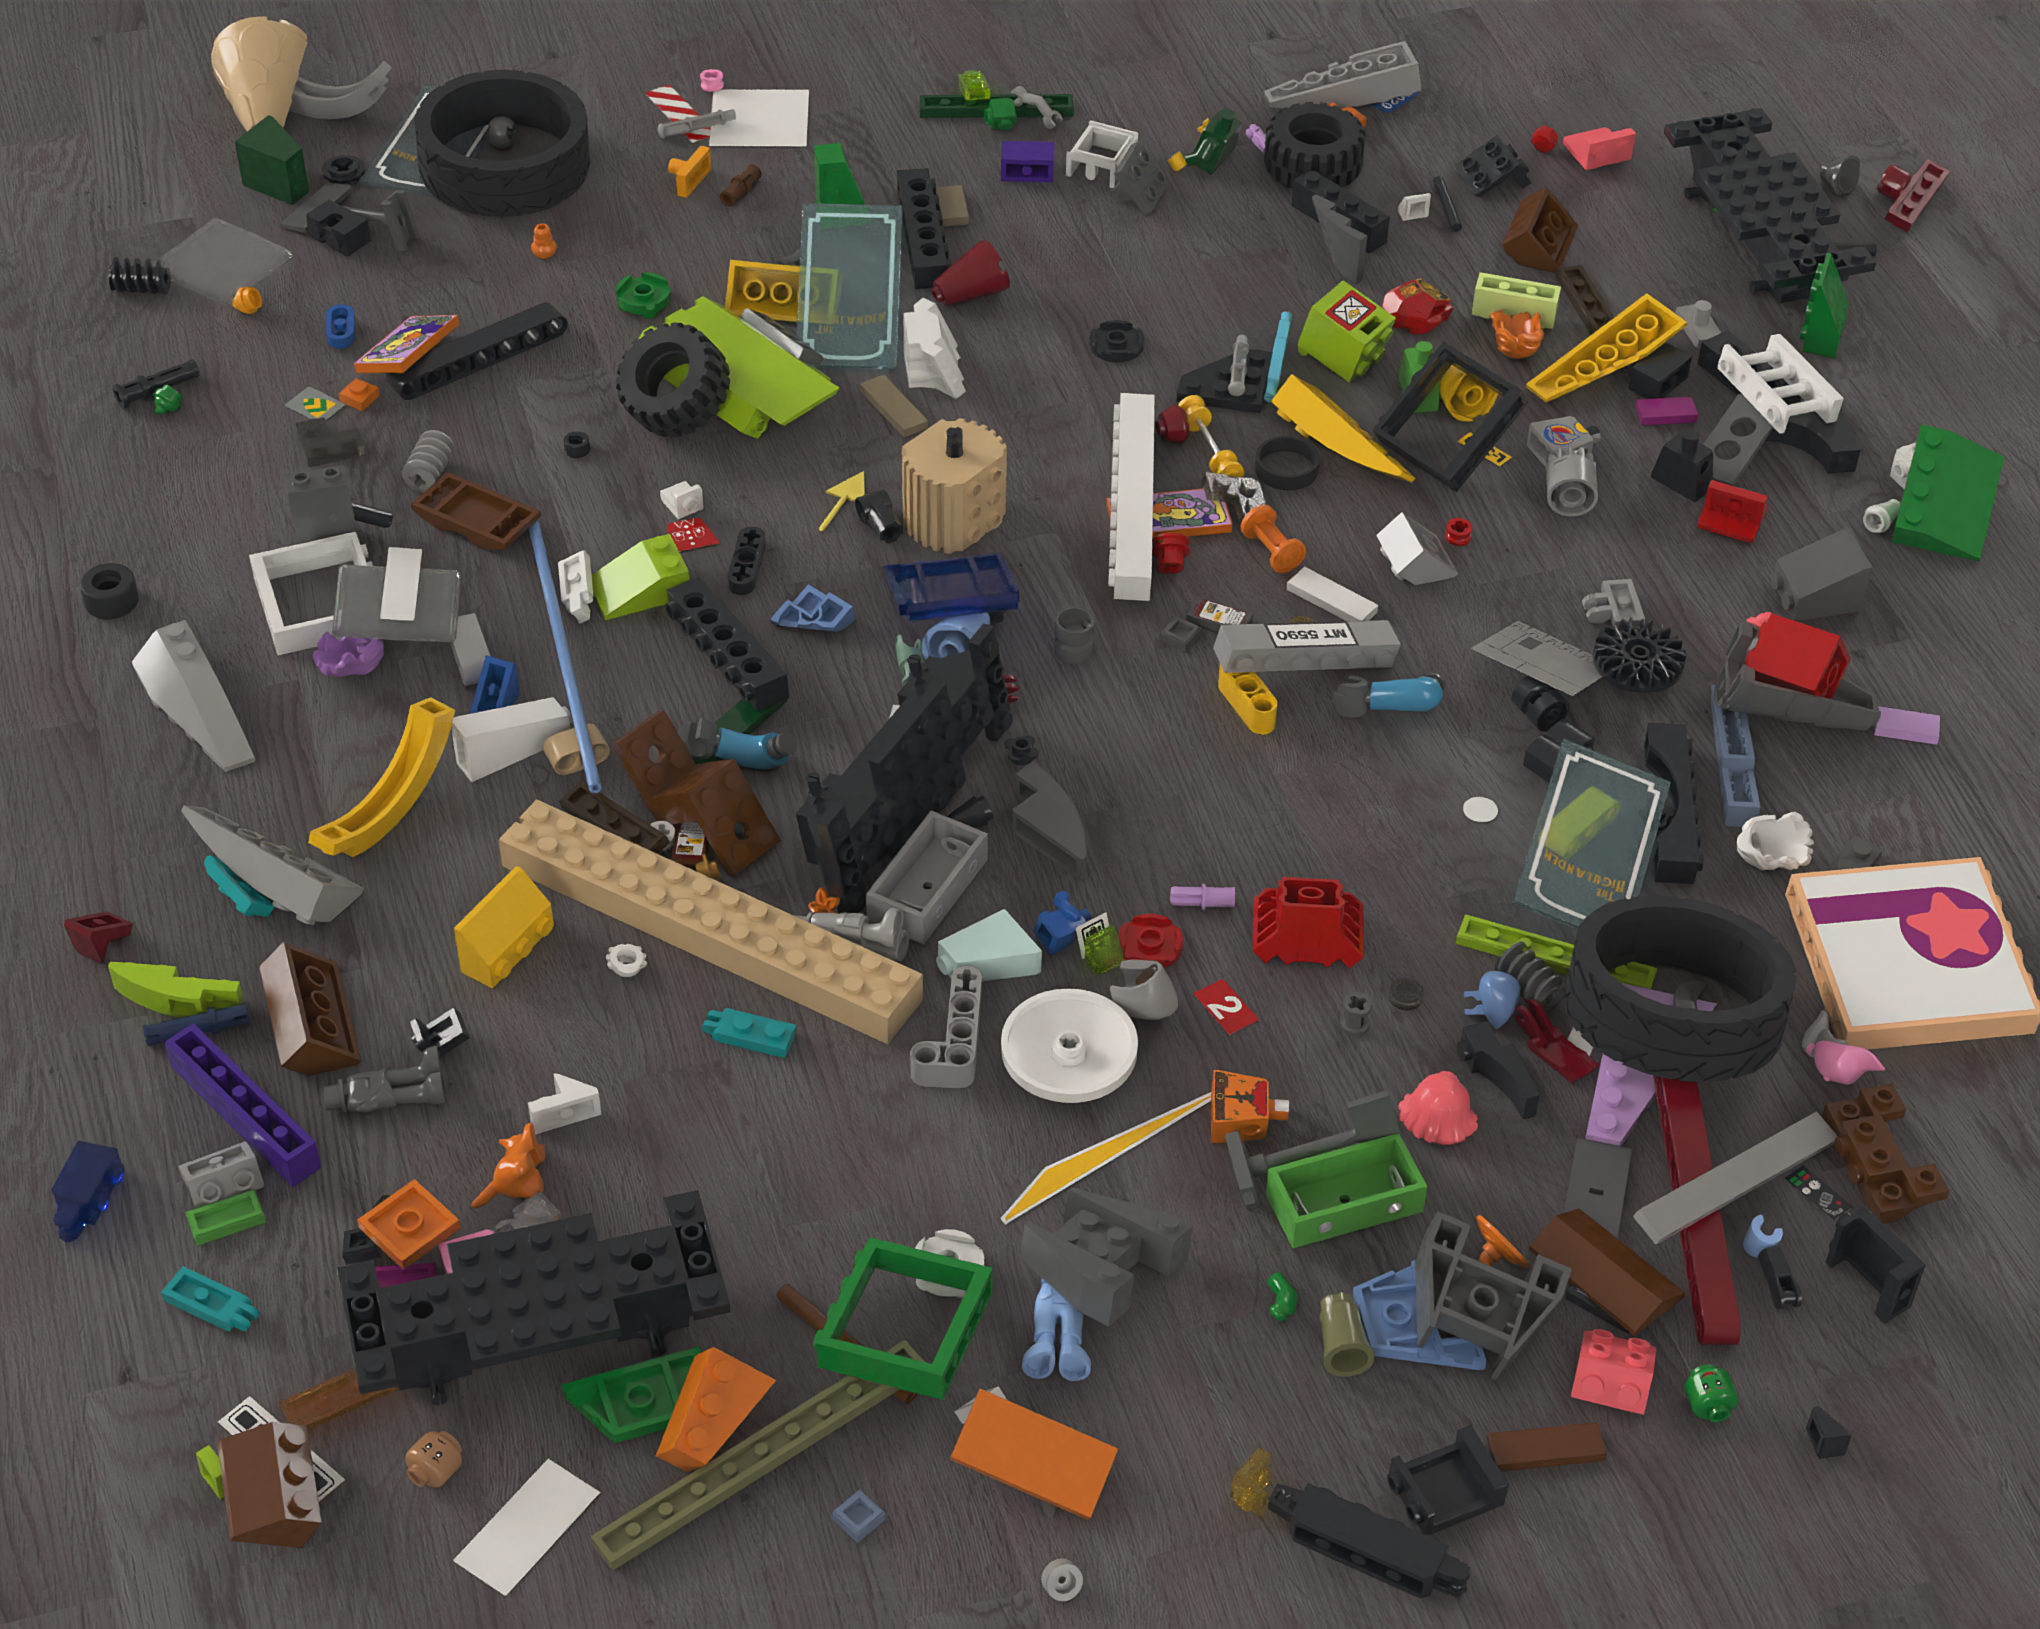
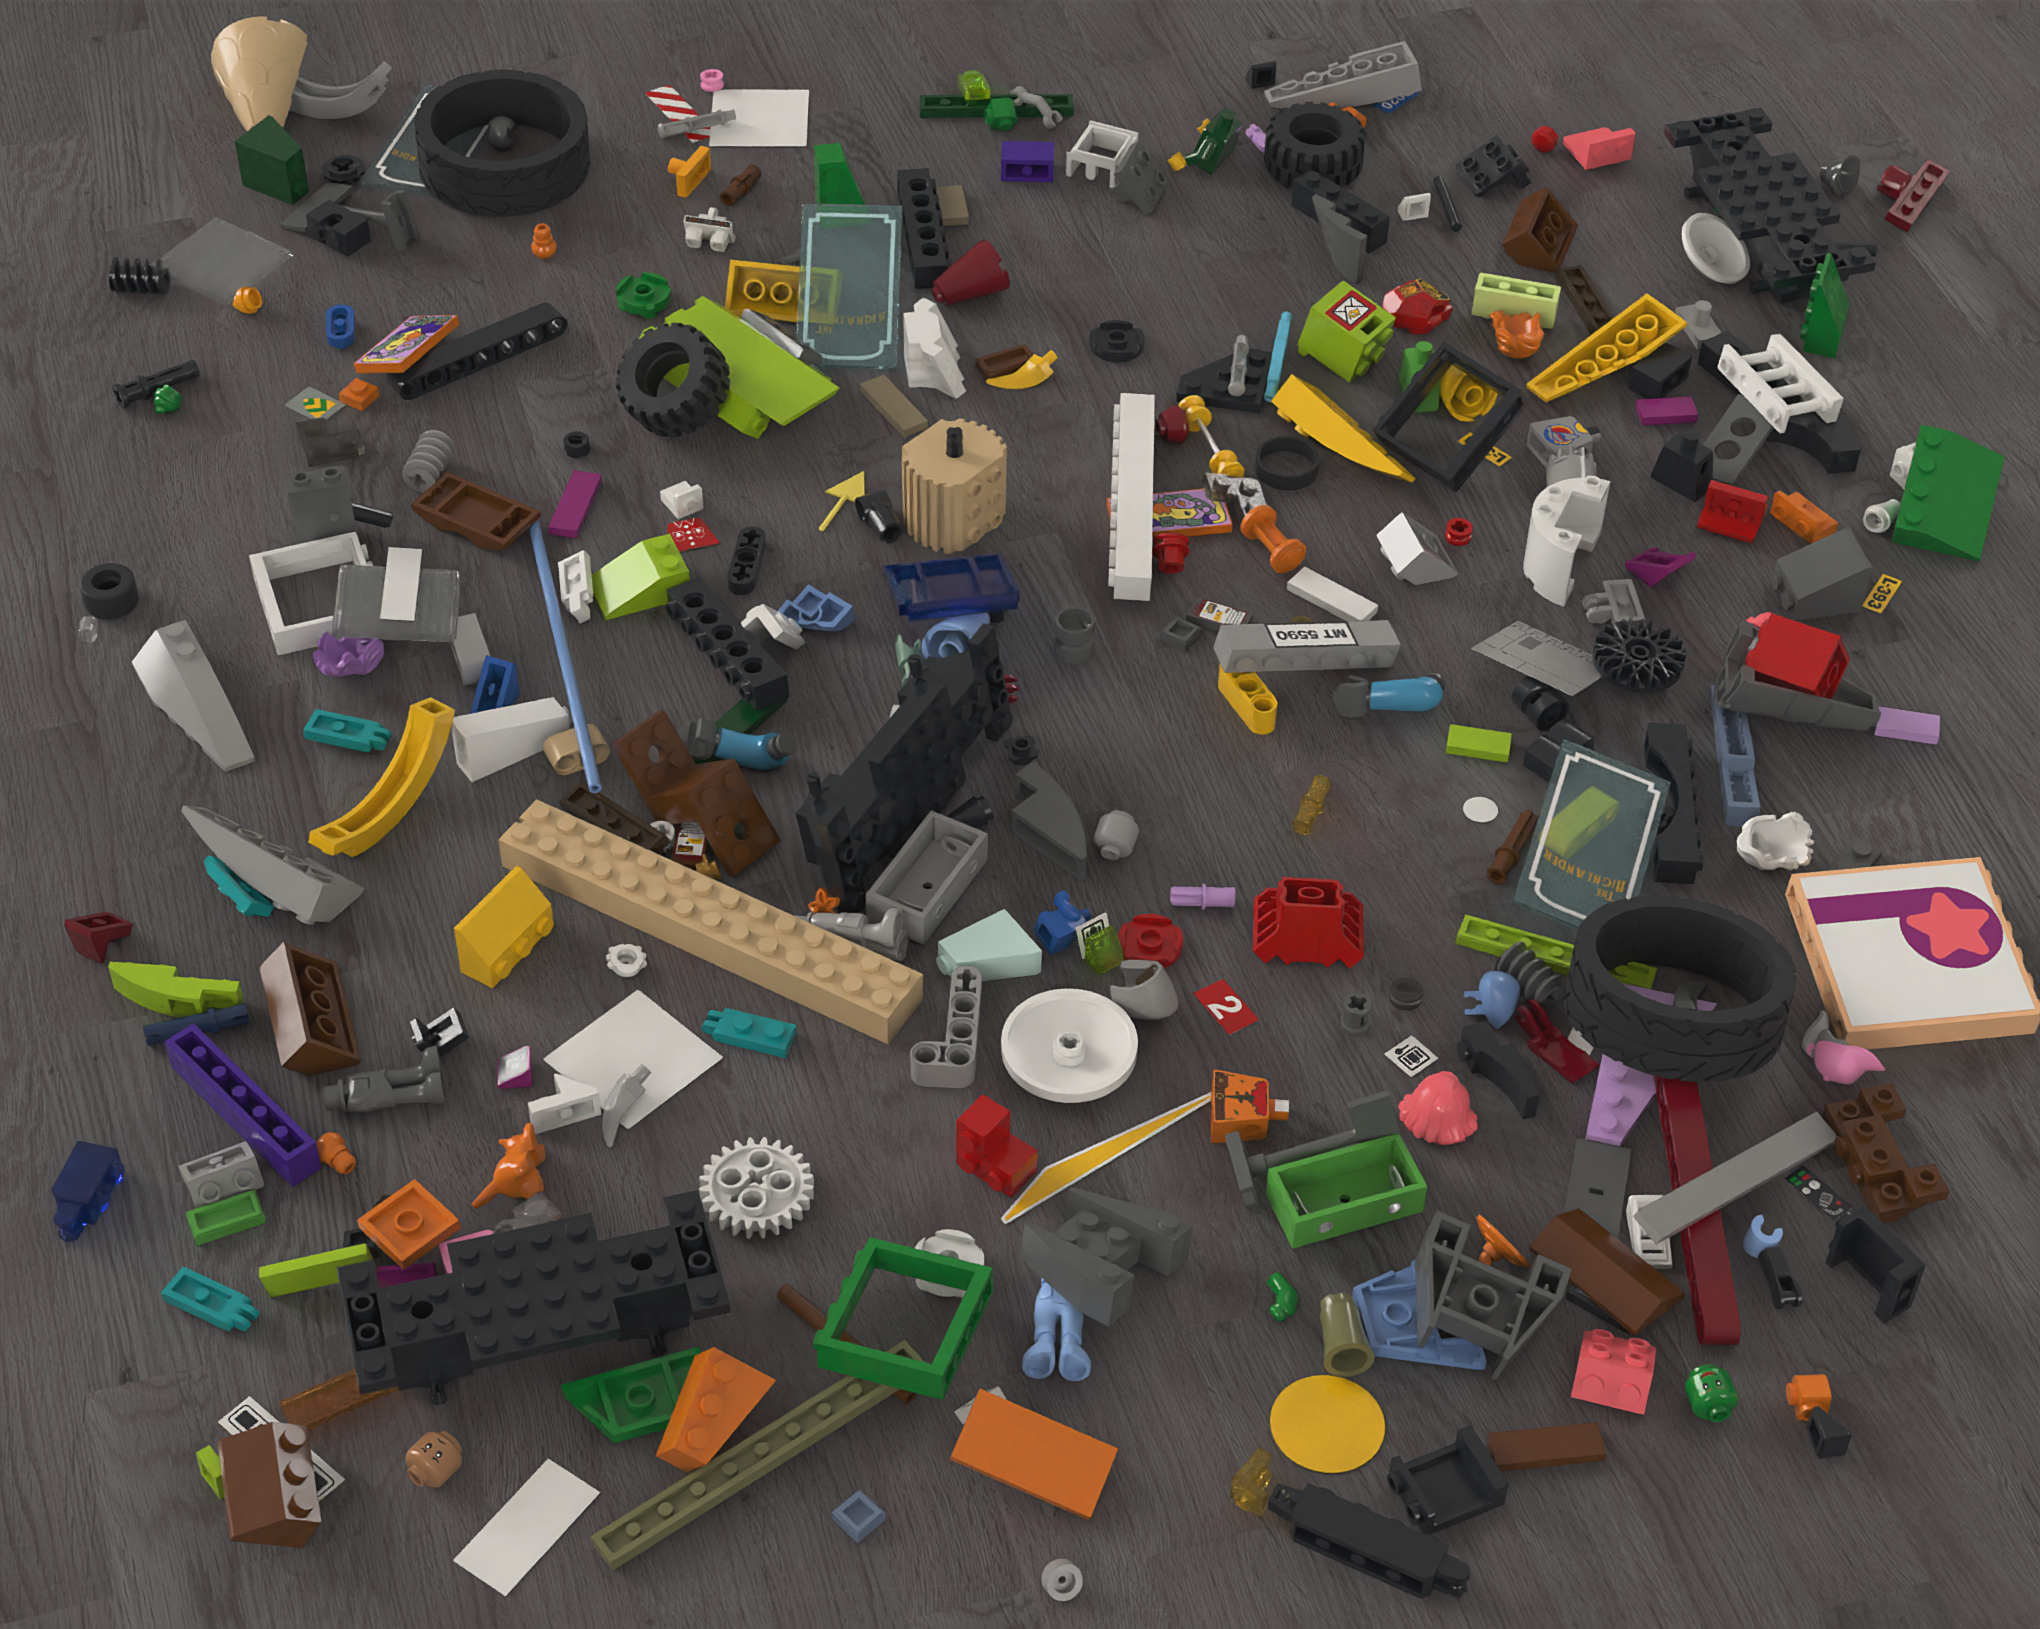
none -> clear piece [77,616,99,643]
none -> lime tile [259,1243,376,1298]
none -> teal hinge [303,709,392,752]
none -> orange piece [316,1132,356,1174]
none -> slope [497,1046,532,1089]
none -> white sticker [543,990,723,1129]
none -> magenta tile [548,470,602,539]
none -> light grey bar [602,1064,652,1148]
none -> white hips [683,207,736,252]
none -> white gear [699,1137,814,1239]
none -> white bracket [741,604,806,650]
none -> red brick [956,1094,1038,1198]
none -> reddish brown tile [975,344,1034,380]
none -> yellow bar [986,350,1058,389]
none -> light grey head [1093,810,1139,860]
none -> black slope [1246,61,1277,89]
none -> yellow sticker [1270,1375,1385,1473]
none -> clear yellow pin [1291,775,1332,835]
none -> white sticker [1384,1035,1439,1077]
none -> lime tile [1445,724,1512,763]
none -> reddish brown axle [1486,810,1539,884]
none -> white cylinder [1523,476,1611,606]
none -> magenta slope [1624,547,1696,587]
none -> white slope [1626,1195,1672,1269]
none -> white dish [1682,213,1750,284]
none -> orange bracket [1770,490,1838,544]
none -> orange plate [1786,1374,1832,1421]
none -> yellow sticker [1862,574,1902,614]

